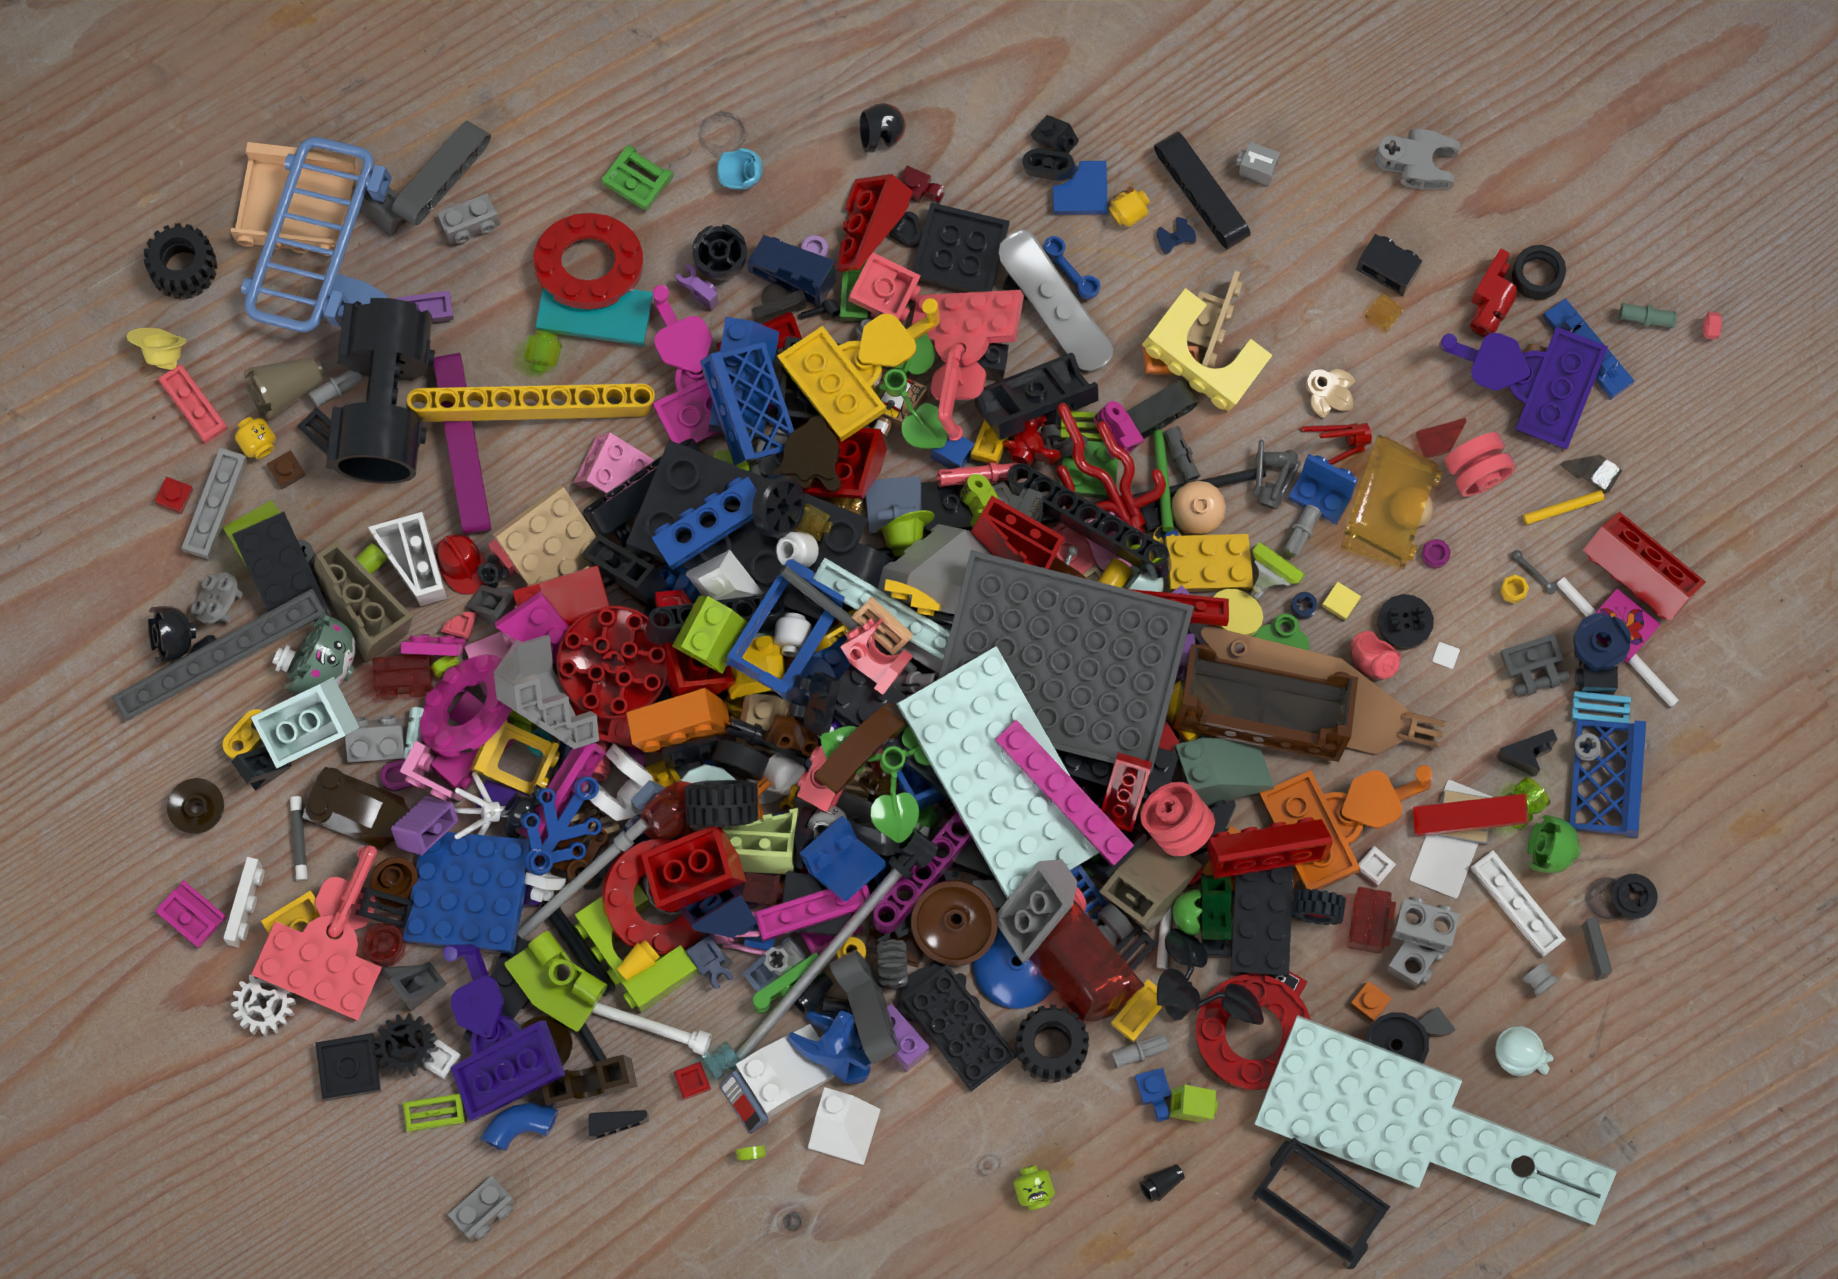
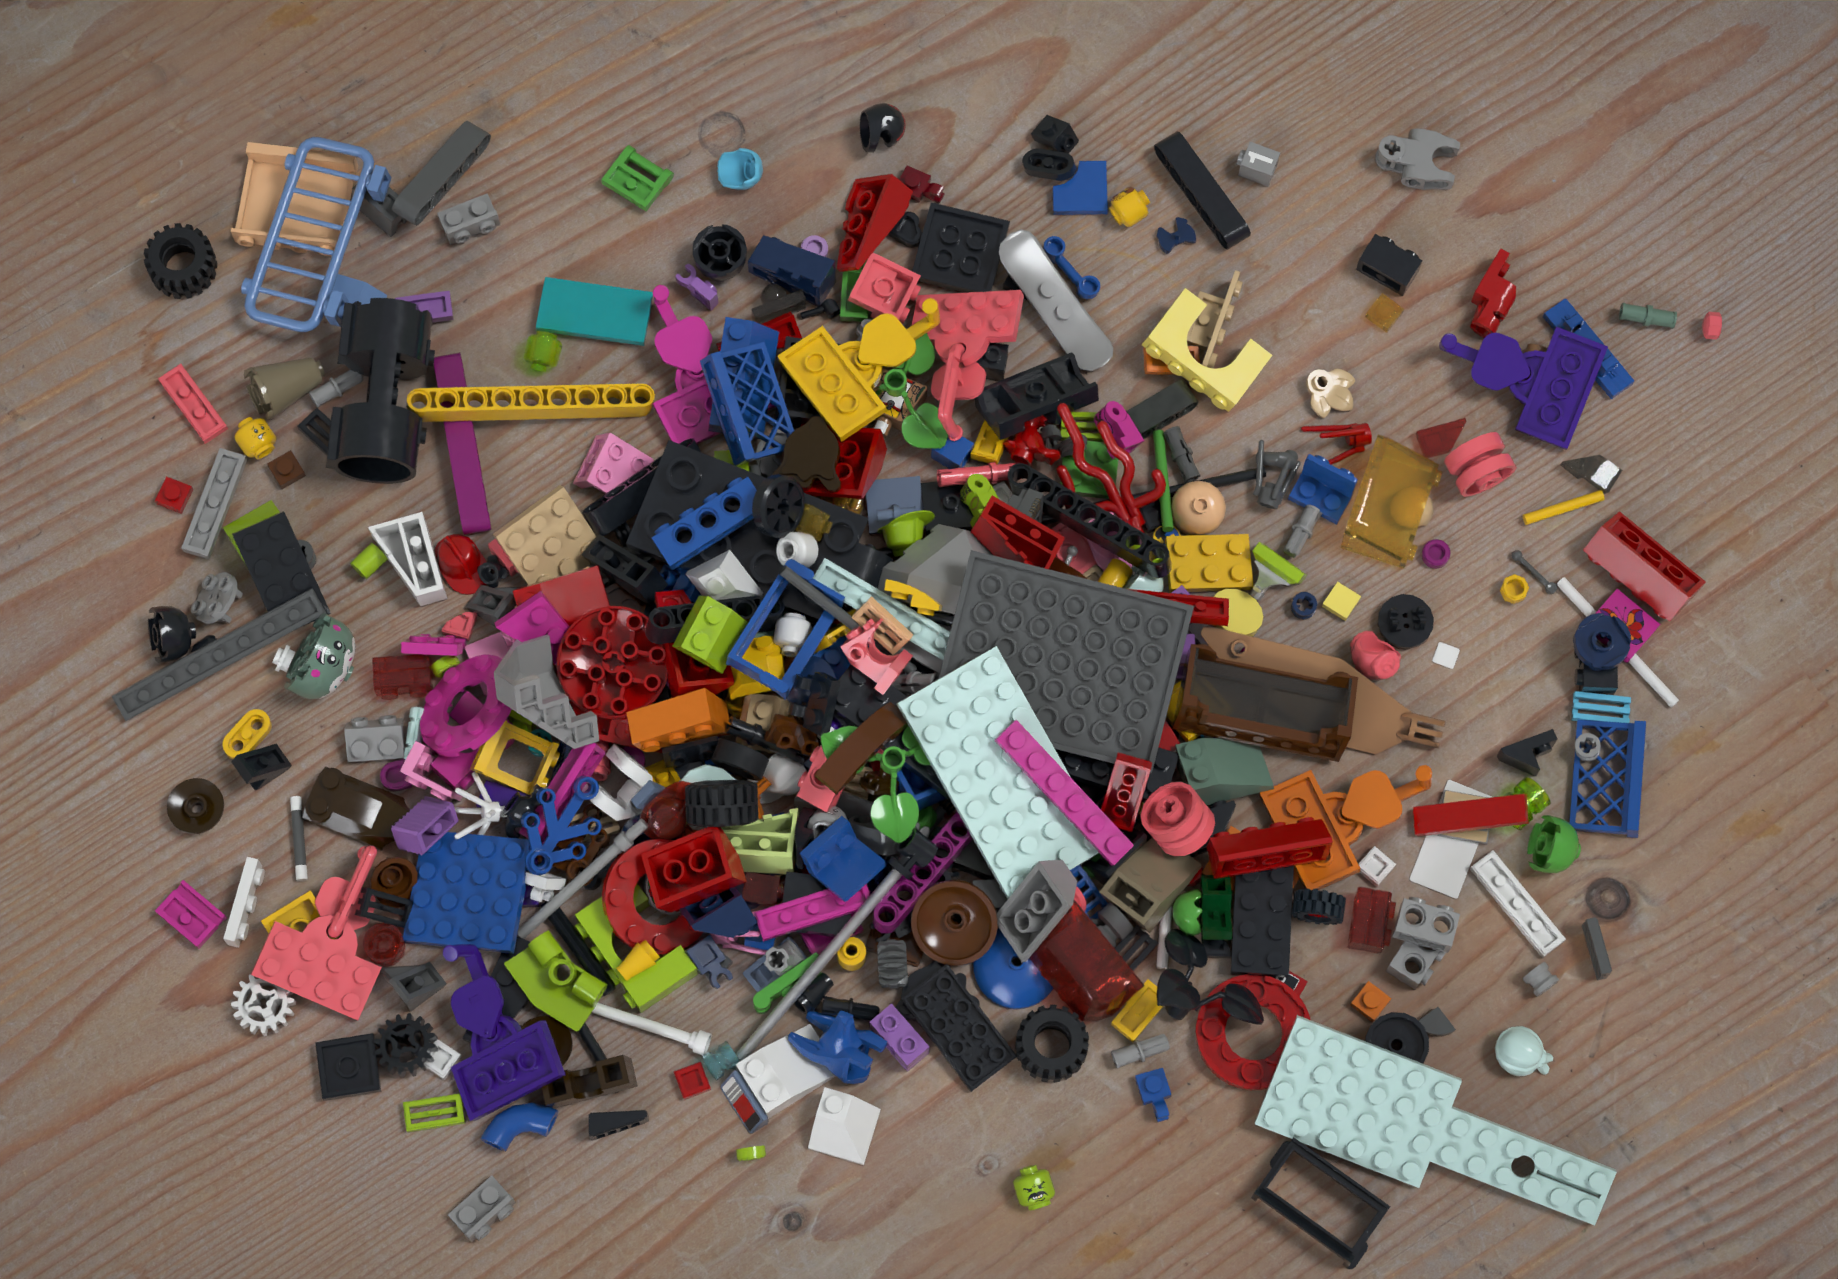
light yellow piece [126,328,187,370] -> none
light aqua brick [251,677,360,768] -> none
dark tan wedge [312,541,413,663] -> none
red plate [534,213,643,309] -> none
yellow hand [780,785,798,810] -> none
dark grey beam [830,950,900,1064] -> none
black cone [1139,1164,1185,1202] -> none
lime brick [1169,1085,1218,1123] -> none
bright green plate [1254,614,1310,650] -> none
dark grey plate [1500,634,1570,696] -> none
black tyre [1512,245,1566,300] -> none
black gear [1611,874,1658,920] -> none

